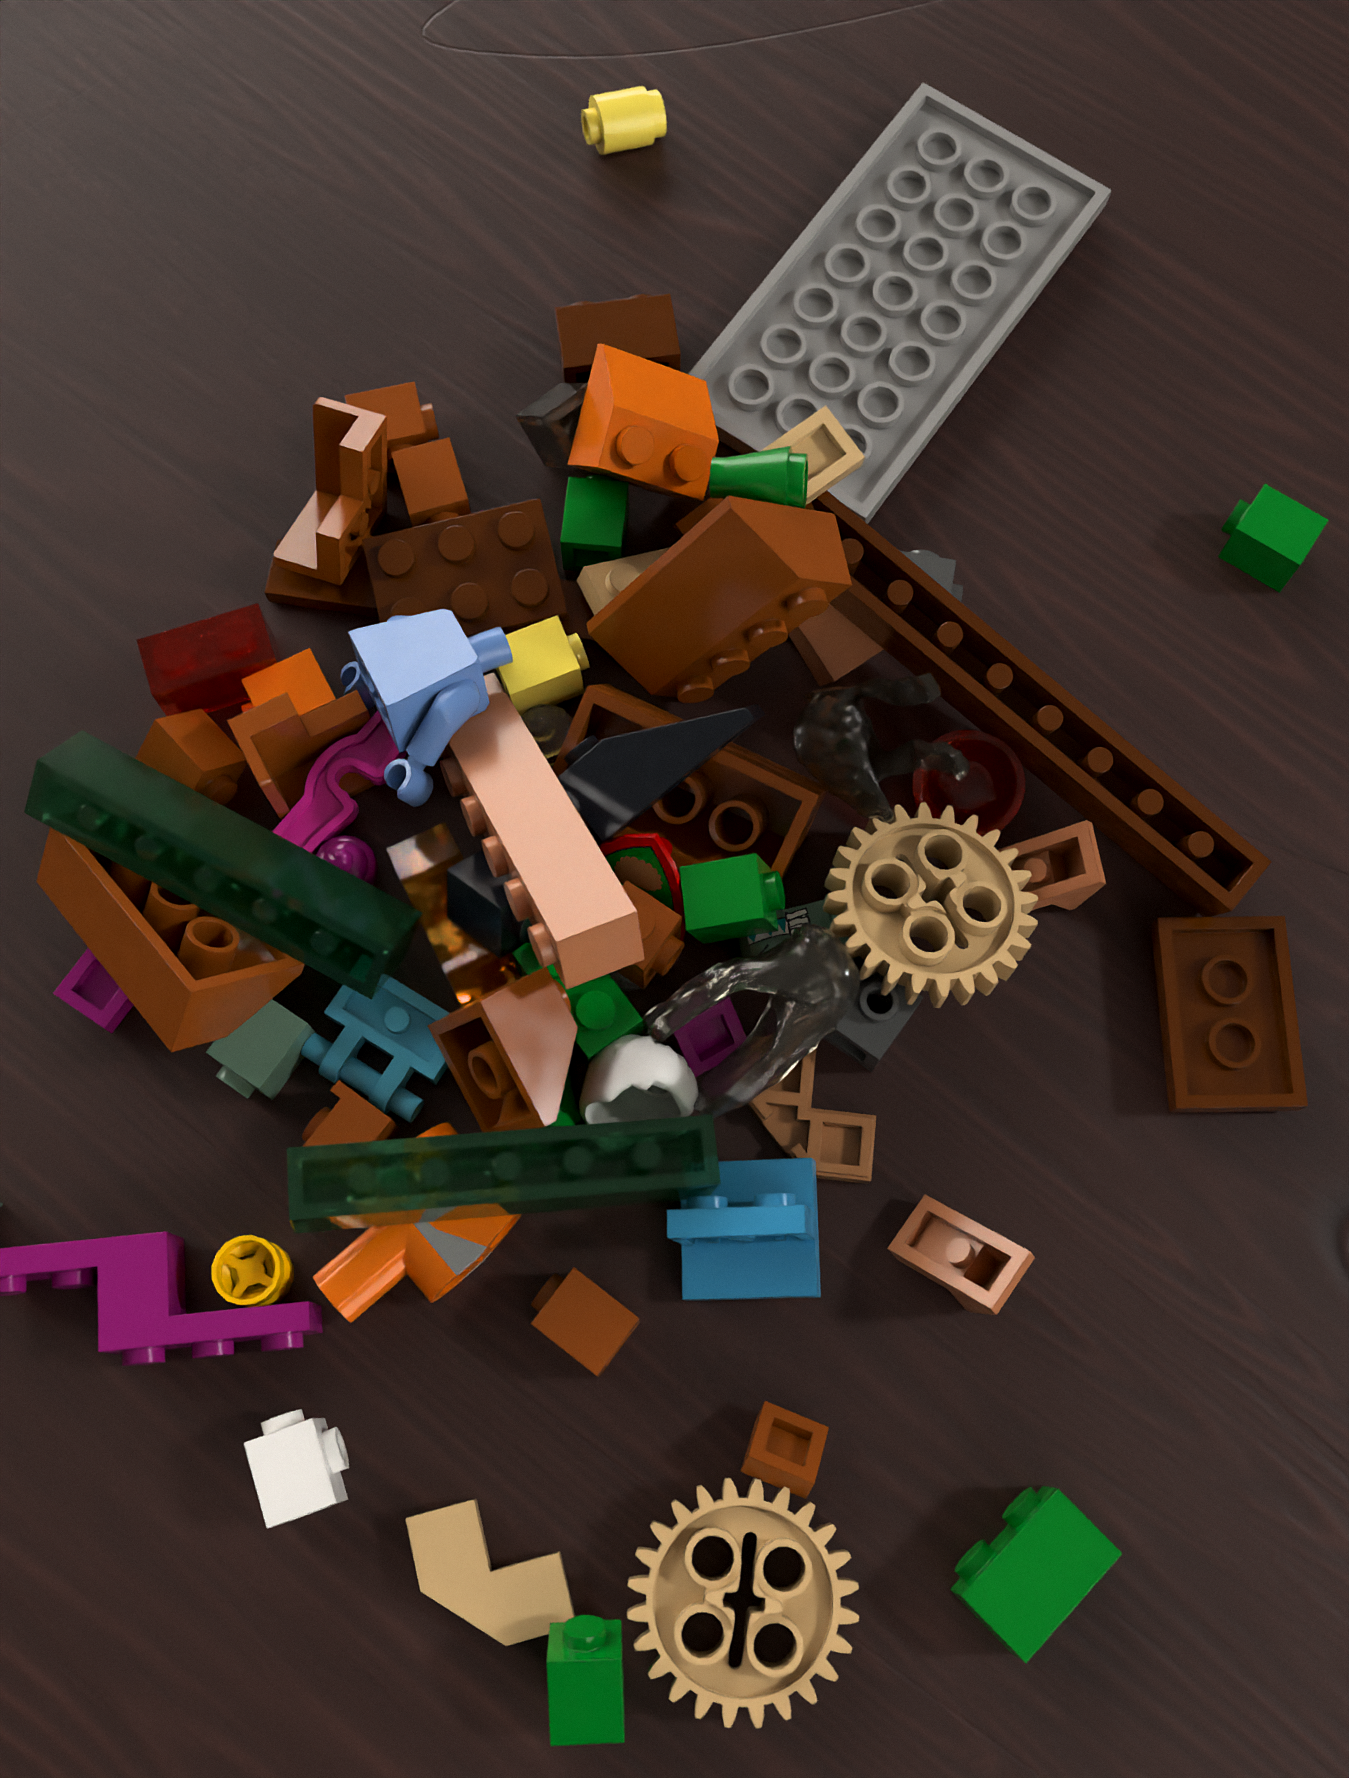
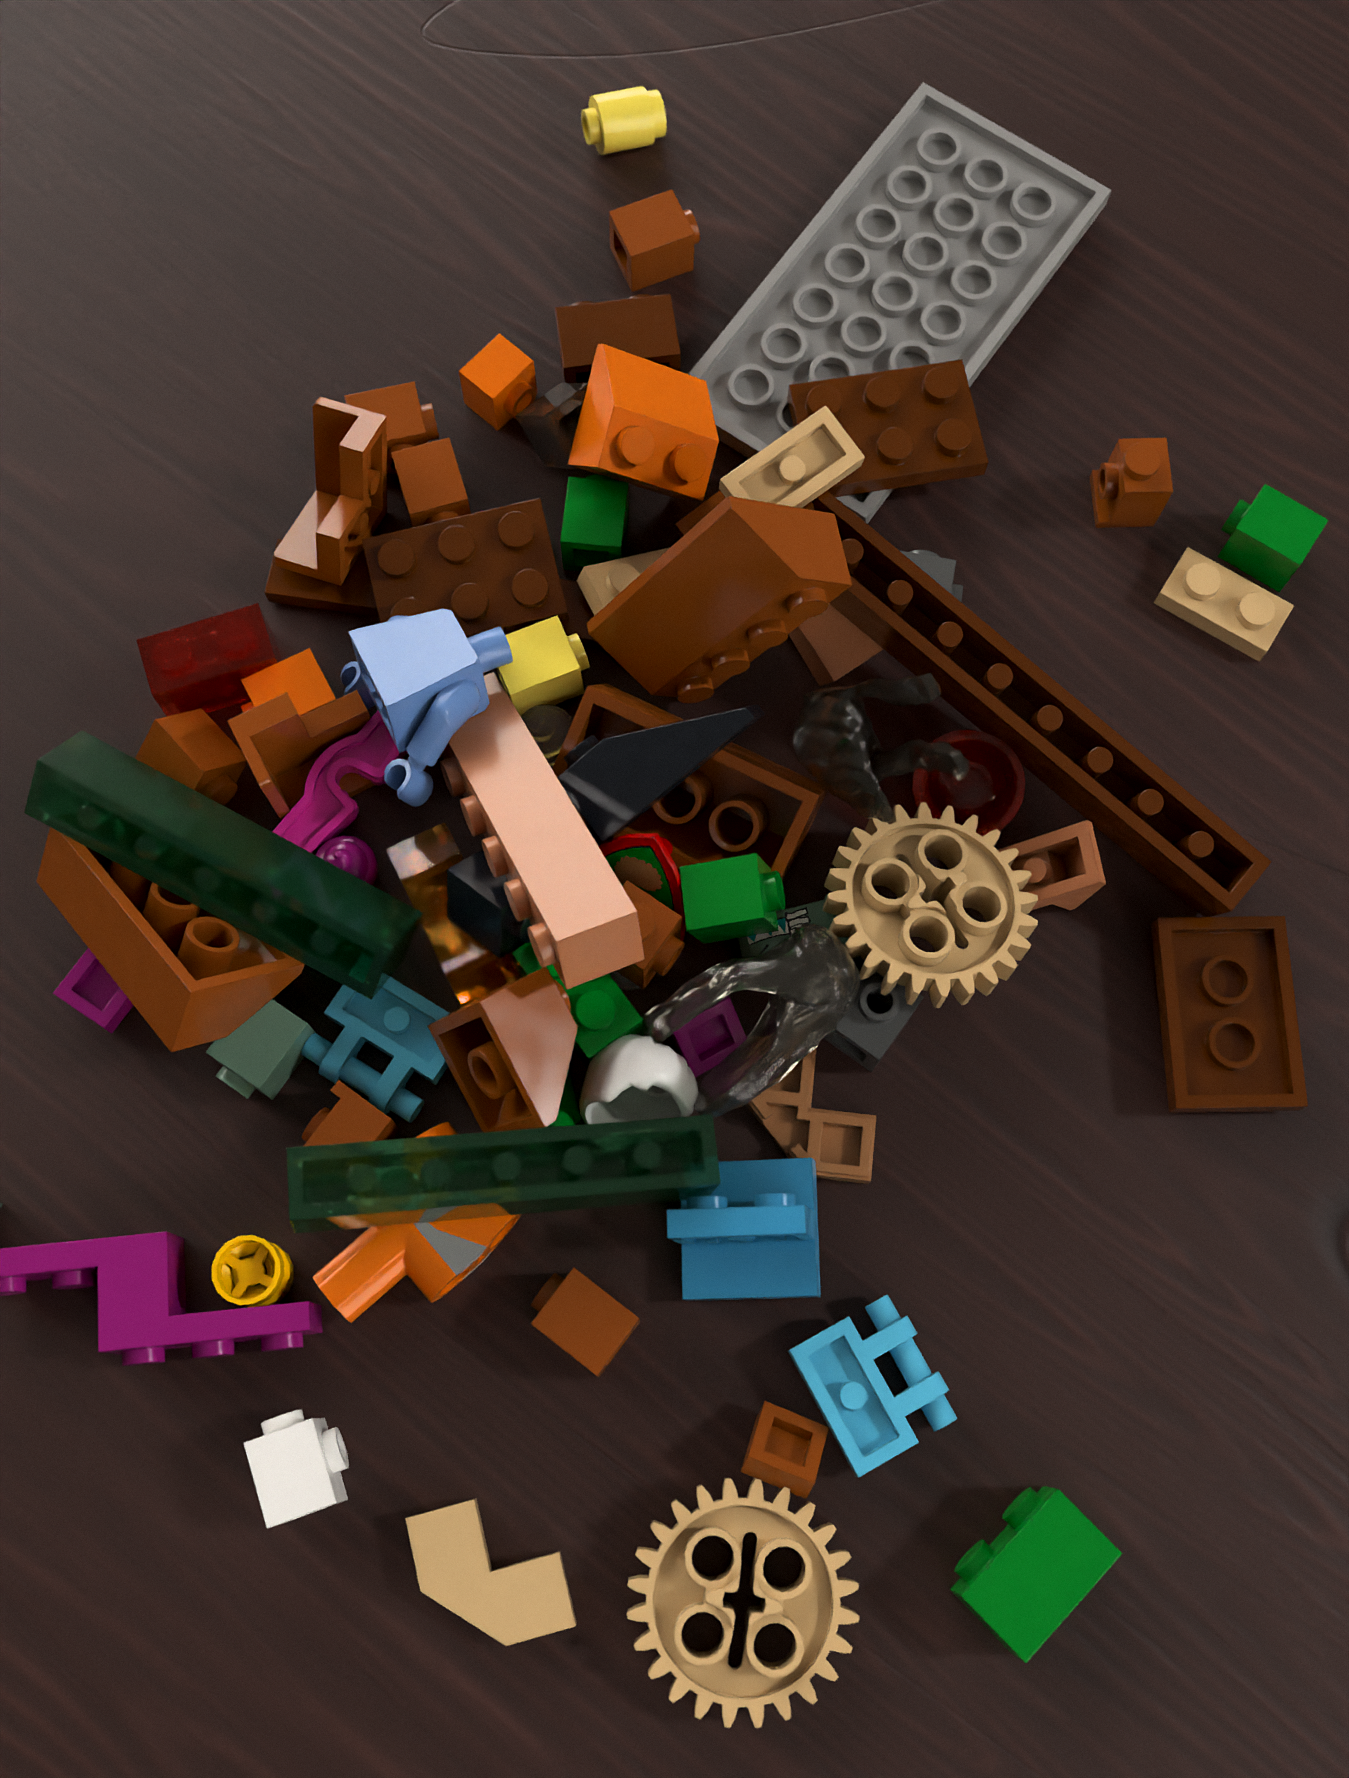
green brick [547,1615,625,1746] -> none
green cone [710,446,808,509] -> none
nougat slope [887,1194,1035,1315] -> none
none -> orange plate [459,333,538,431]
none -> dark orange brick [609,189,700,292]
none -> reddish brown plate [787,359,989,497]
none -> medium azure plate [788,1294,957,1477]
none -> dark orange brick [1090,438,1173,528]
none -> tan plate [1154,547,1294,661]

